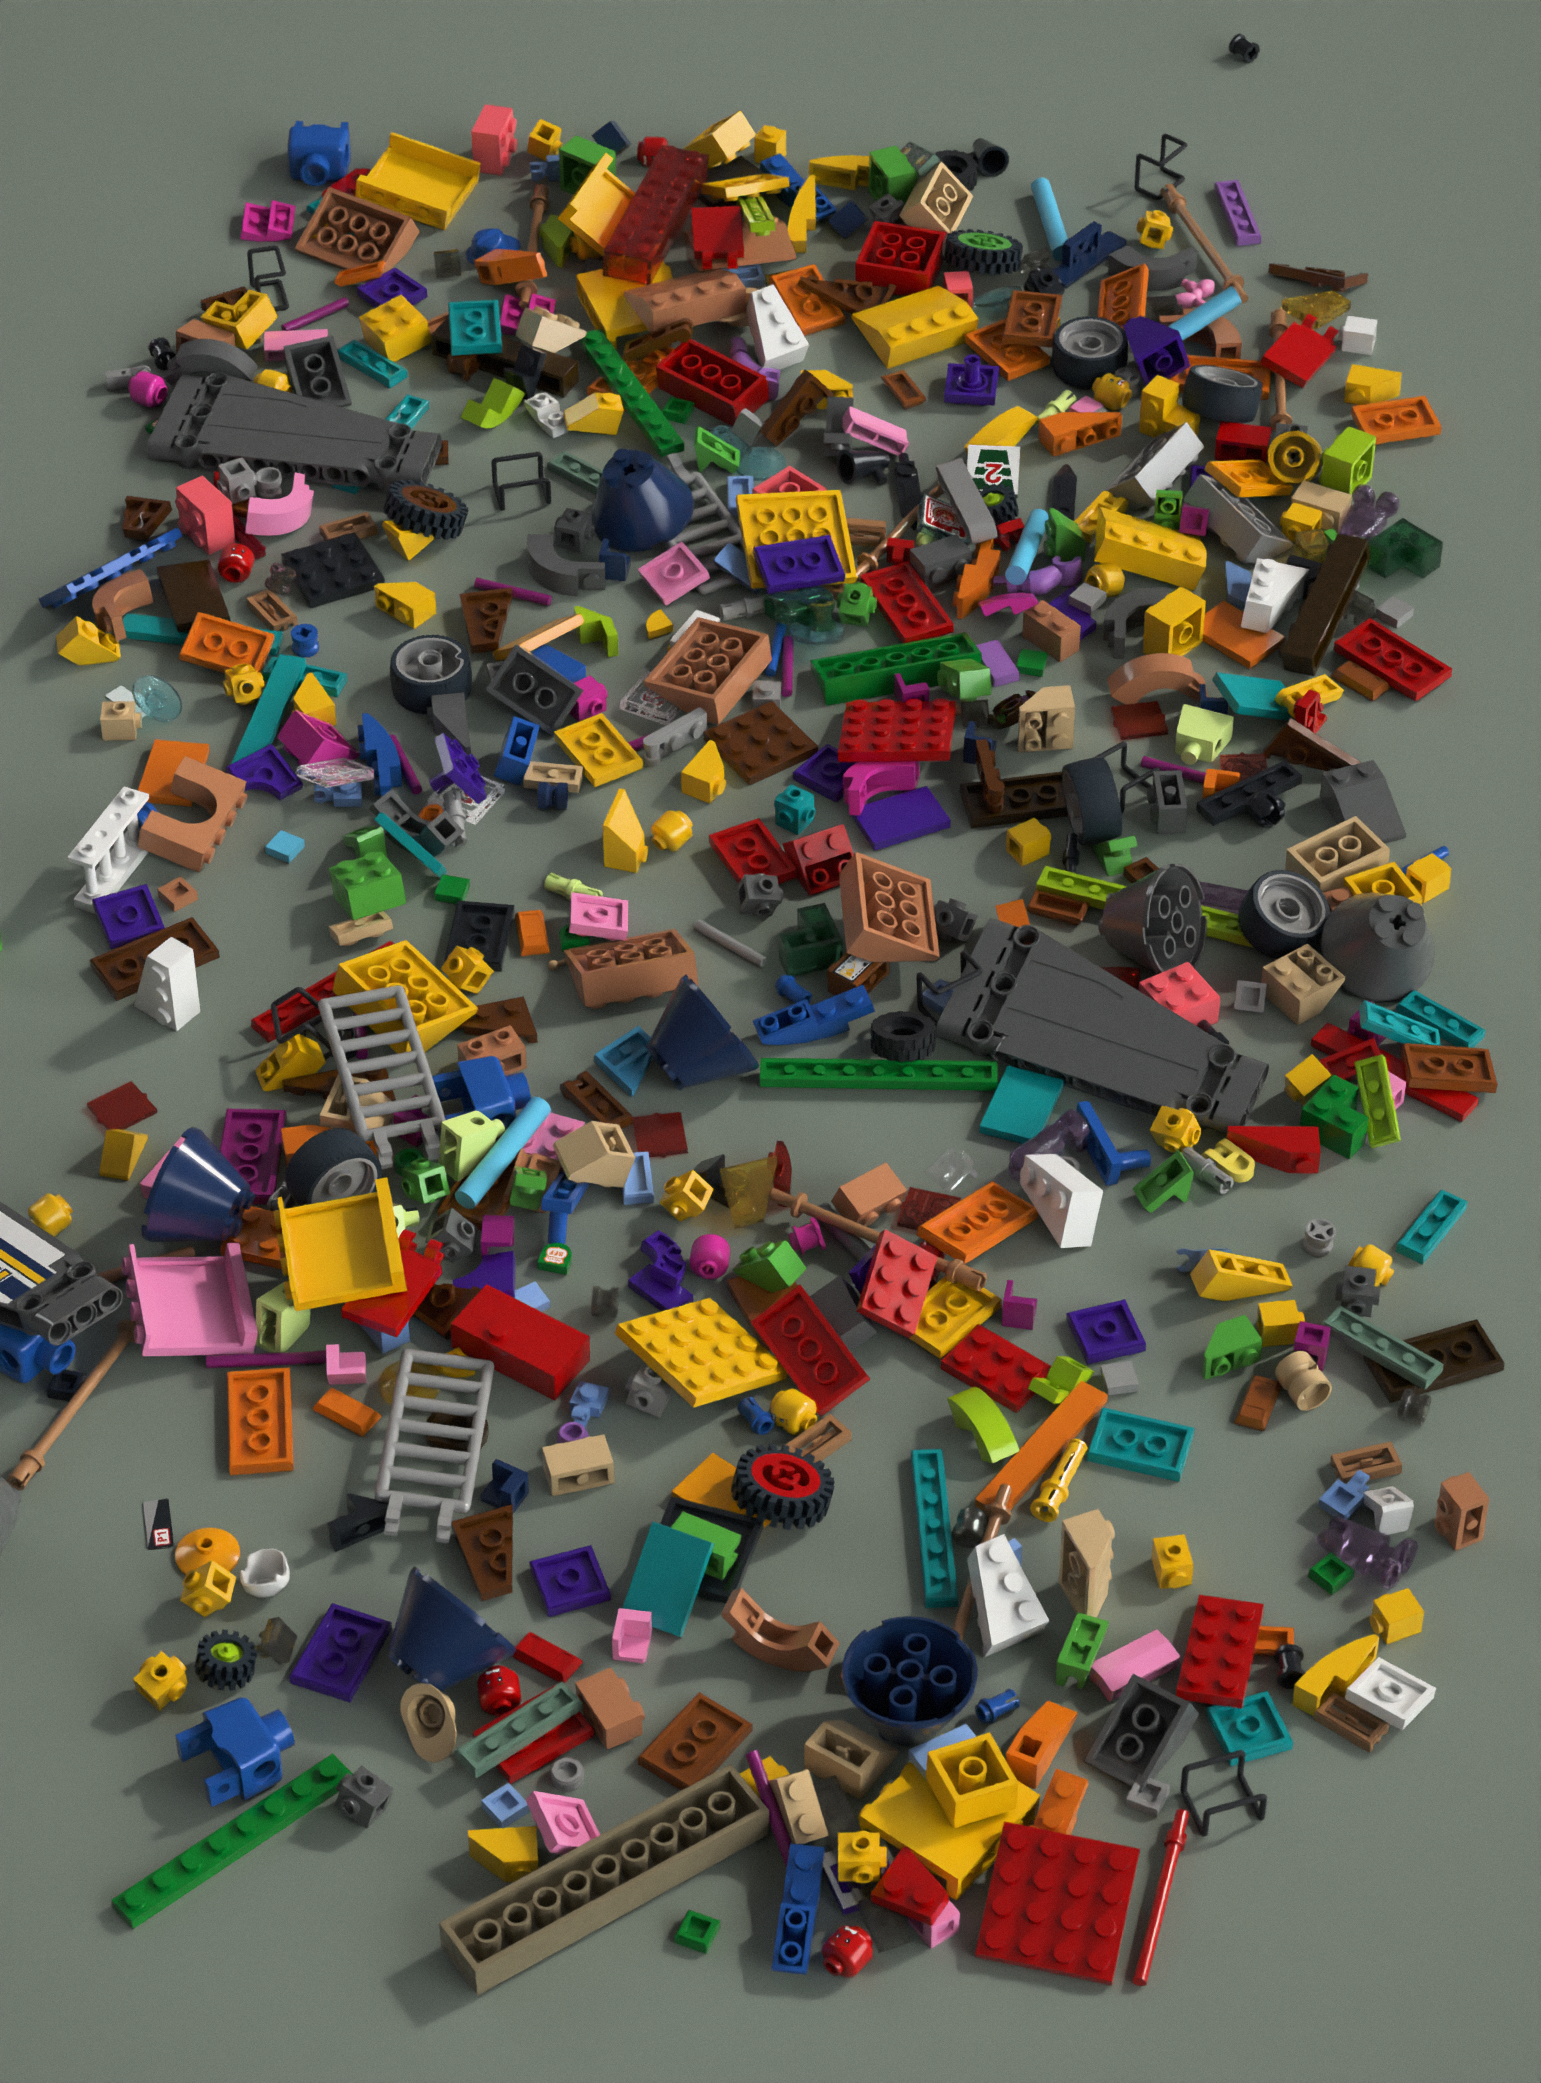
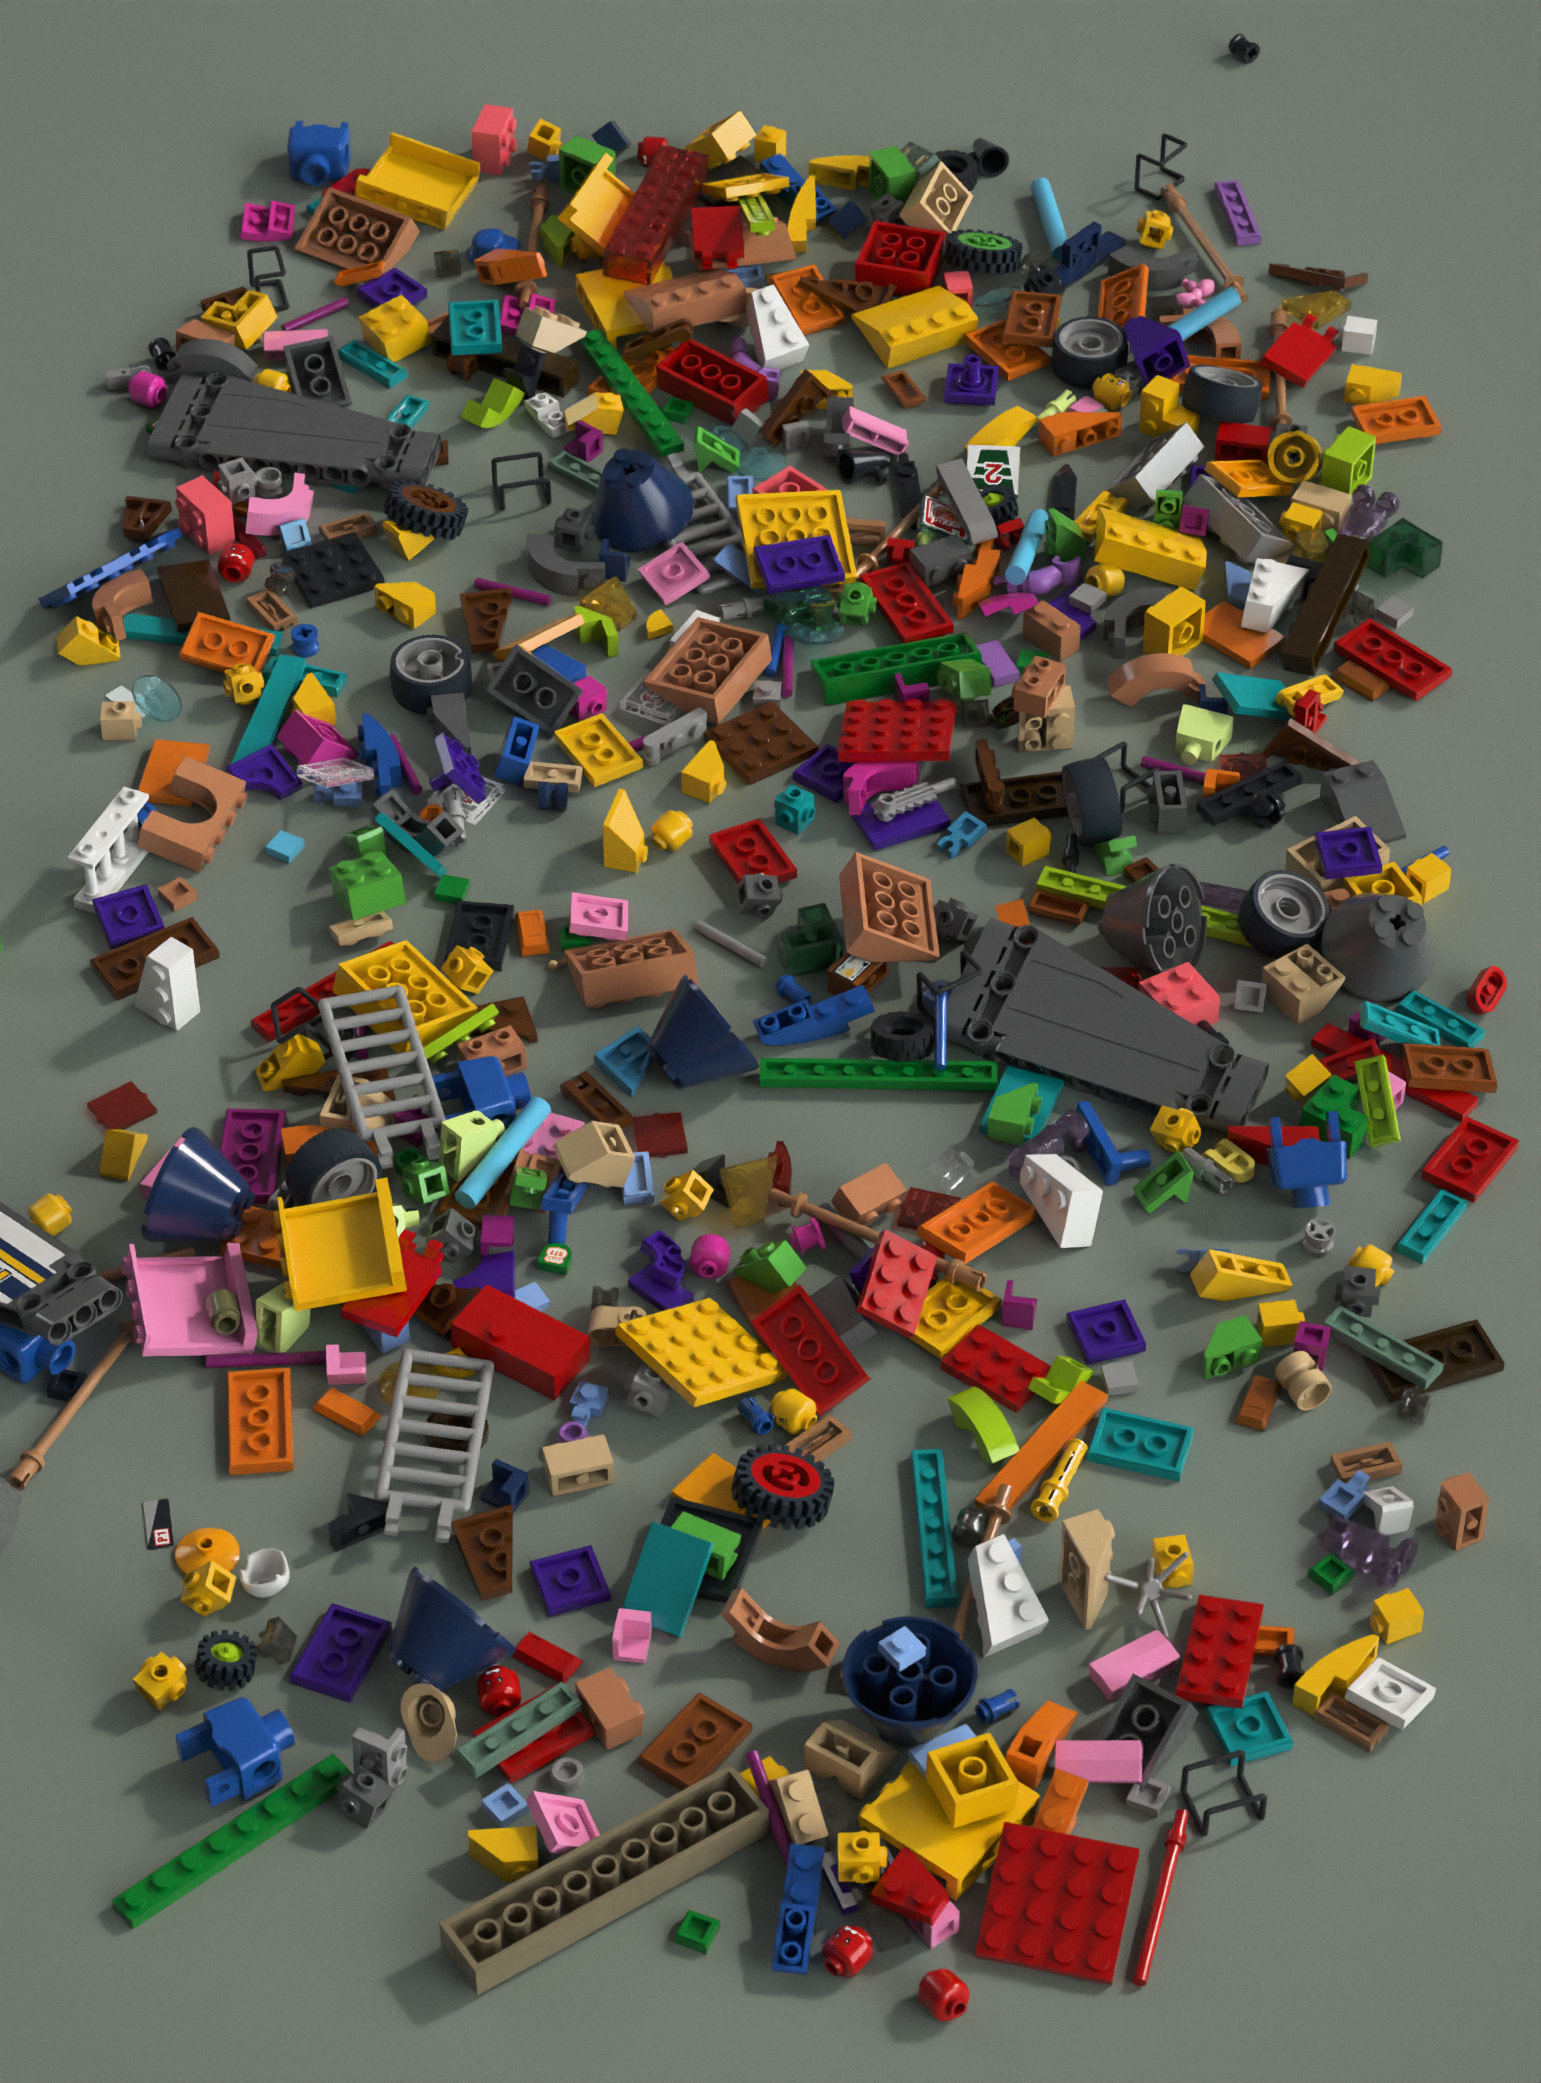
yellowish green pin [544,873,603,901] -> none
red slope [782,824,854,895] -> none
dark blue panel [963,721,996,765] -> none
bright green hinge [1055,1612,1109,1689] -> none
clear red piece [1111,701,1168,740] -> none
none -> olive brick [206,1289,241,1335]
none -> dark azure plate [277,518,312,551]
none -> light grey bracket [352,1727,408,1788]
none -> lime plate [423,1003,499,1064]
none -> magenta panel [564,420,603,463]
none -> clear yellow wing [580,576,637,632]
none -> tan piece [588,1305,647,1347]
none -> light grey tile [782,420,809,451]
none -> light grey piece [871,777,957,822]
none -> light blue plate [878,1626,926,1672]
none -> red head [918,1968,970,2022]
none -> blue bar [934,992,947,1071]
none -> dark azure plate [937,811,988,859]
none -> bright green slope [987,1083,1042,1146]
none -> nougat brick [1011,656,1066,719]
none -> bright pink piece [1055,1740,1143,1783]
none -> light grey plant [1104,1552,1192,1639]
none -> blue piece [1266,1111,1347,1208]
none -> dark purple tile [1314,827,1382,880]
none -> red plate [1421,1116,1519,1203]
none -> red plate [1467,966,1507,1015]

